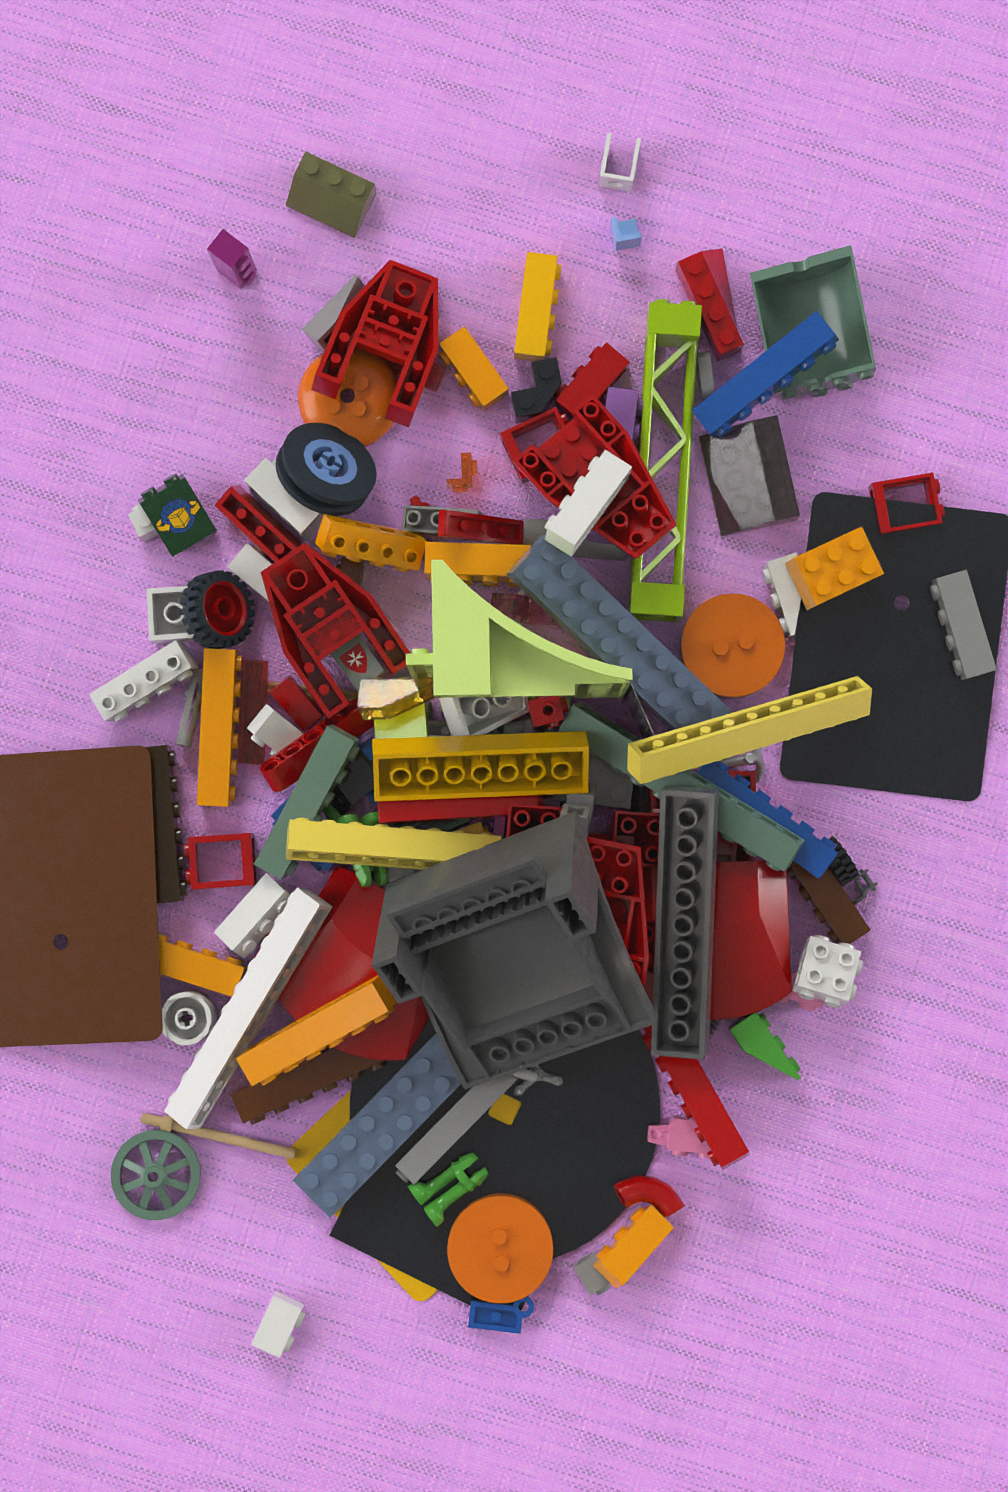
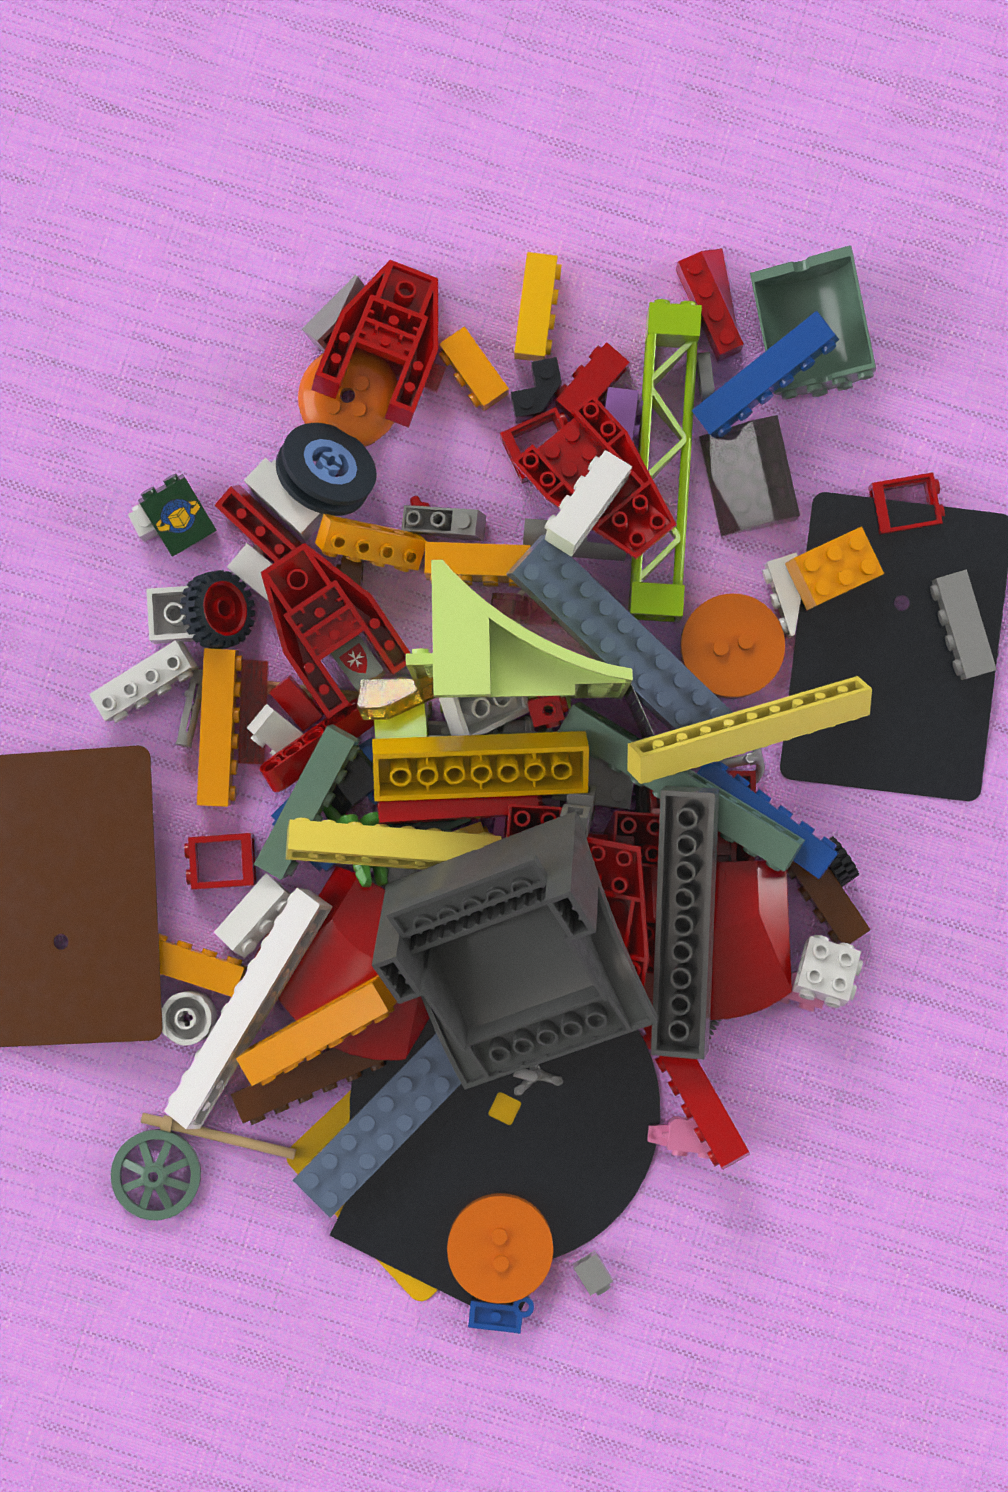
dark brown brick [145,745,188,904] -> none
magenta brick [207,229,257,289] -> none
white brick [251,1291,306,1358] -> none
olive slope [286,151,377,238] -> none
light grey brick [395,1073,518,1184] -> none
bright green piece [408,1153,488,1227] -> none
red tile [438,509,524,545] -> none
clear orange bracket [446,452,477,493] -> none
light orange brick [593,1205,674,1288] -> none
white piece [599,133,641,192] -> none
light blue panel [610,217,642,251] -> none
red cylinder [614,1175,685,1218] -> none
bright green slope [728,1012,801,1080] -> none
dark grey piece [851,869,878,905] -> none

